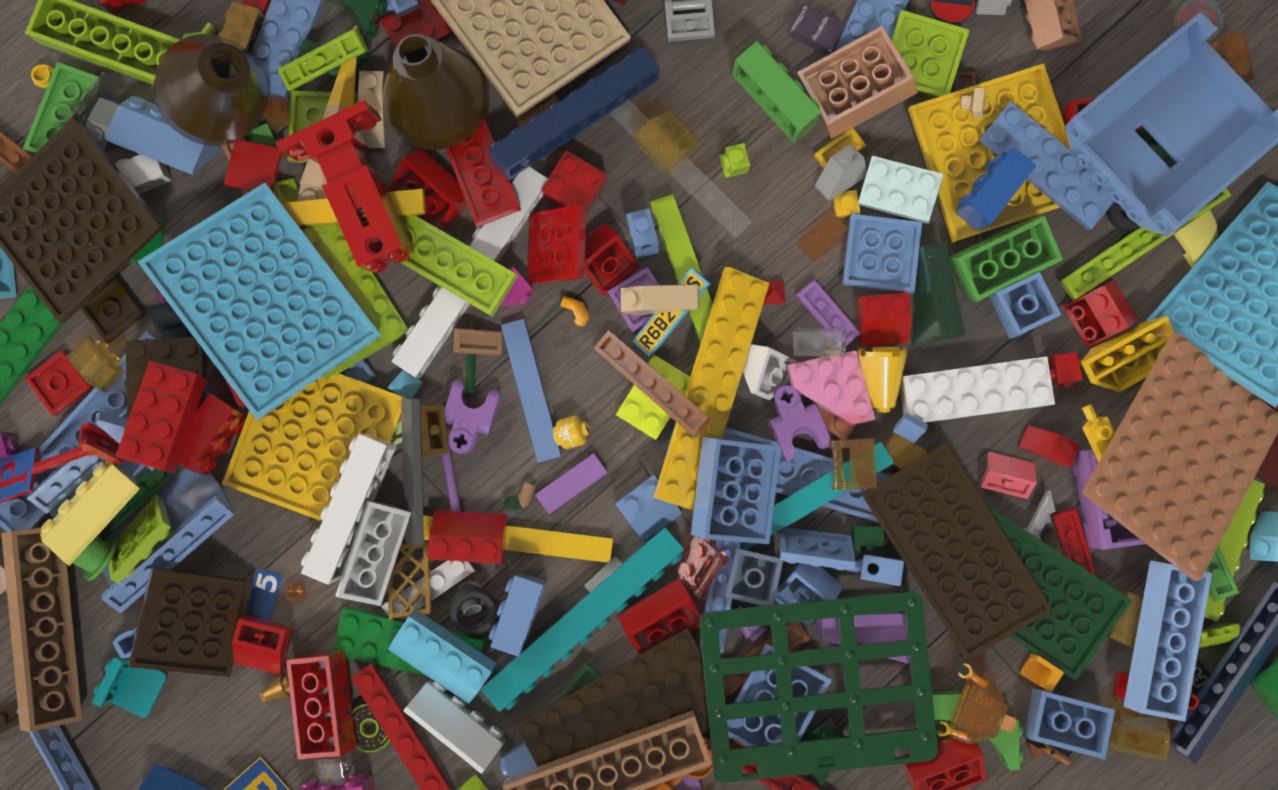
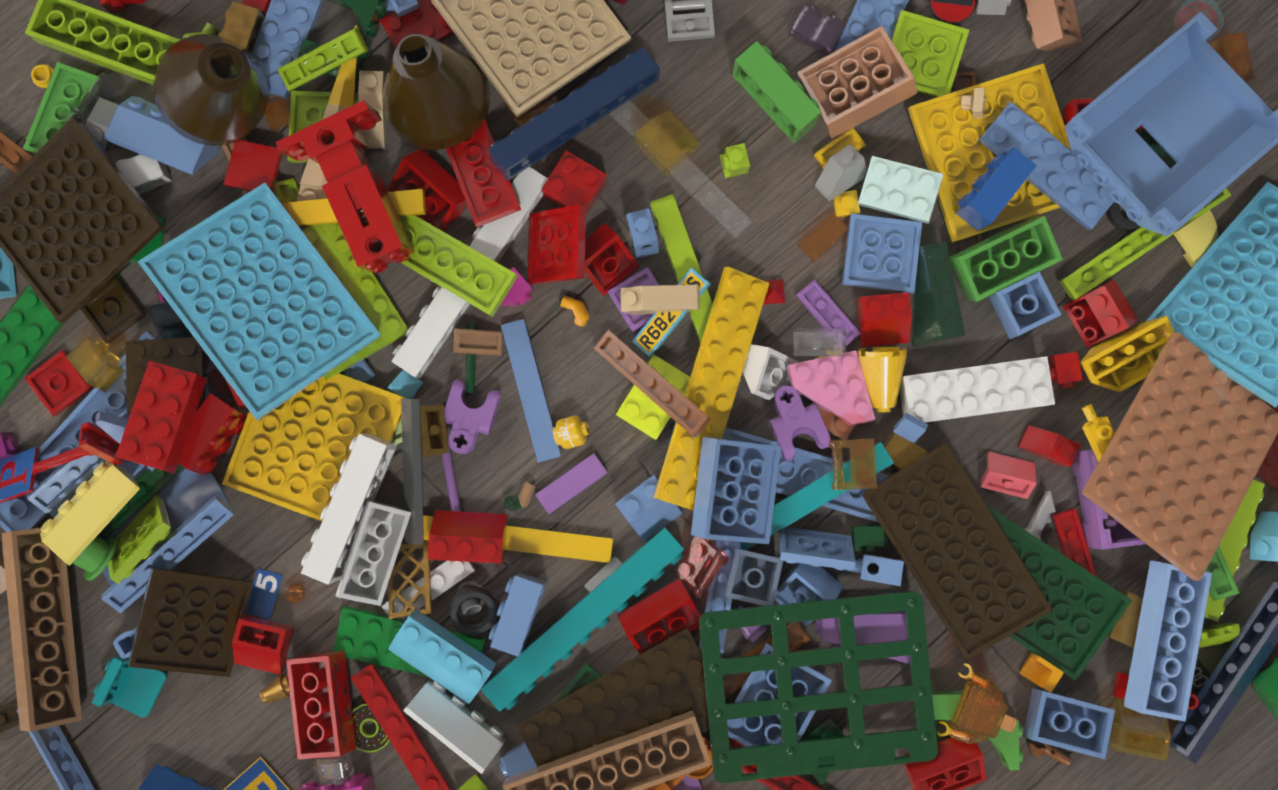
bright green tile [247,123,277,148] -> none

